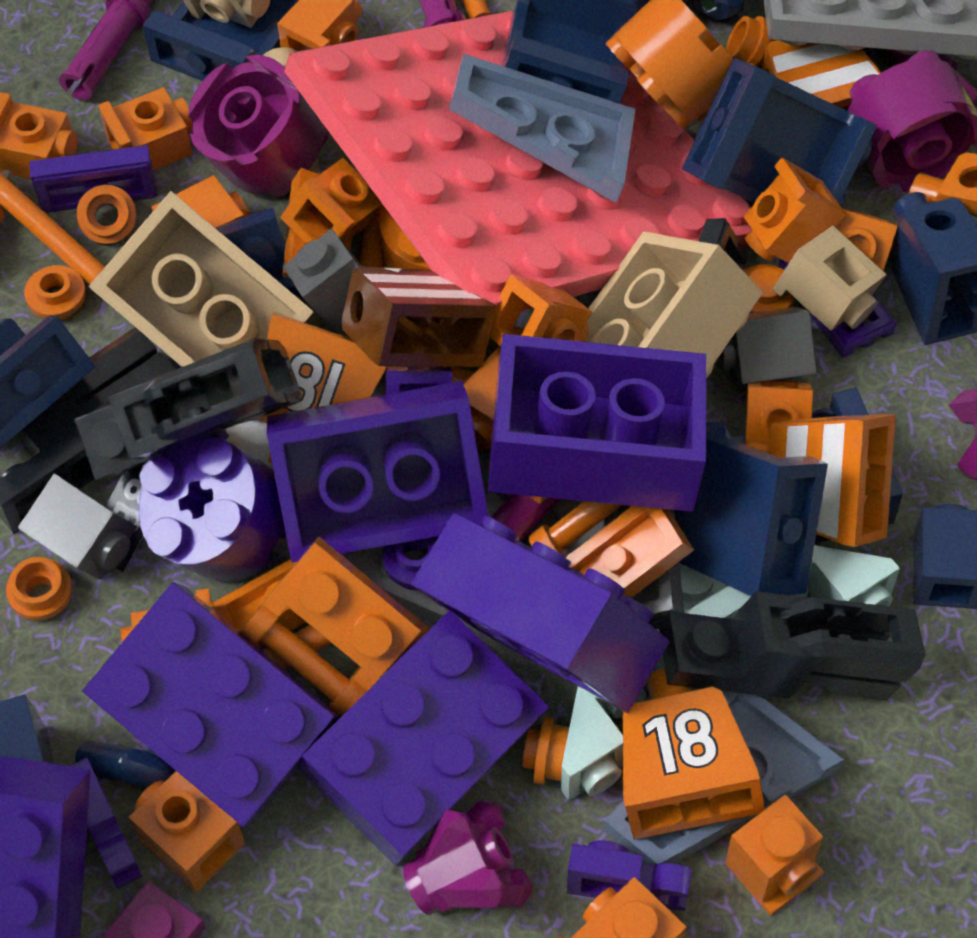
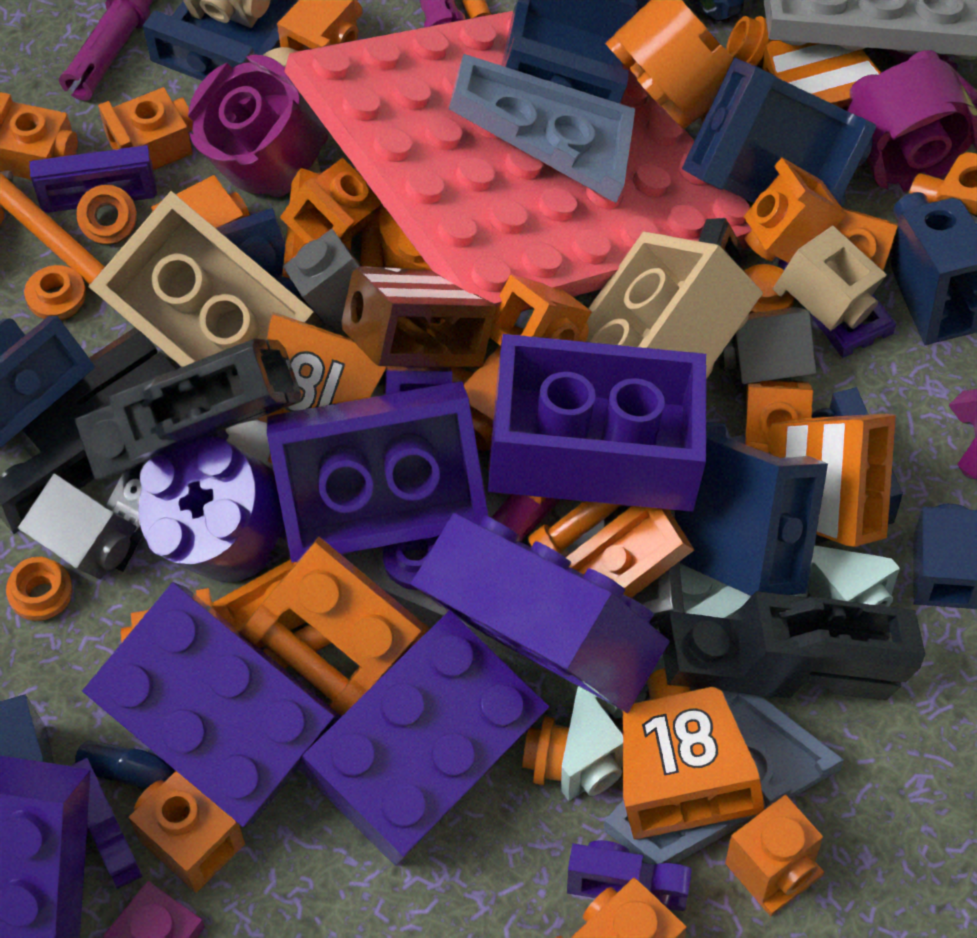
magenta rock [403,801,533,915] -> none

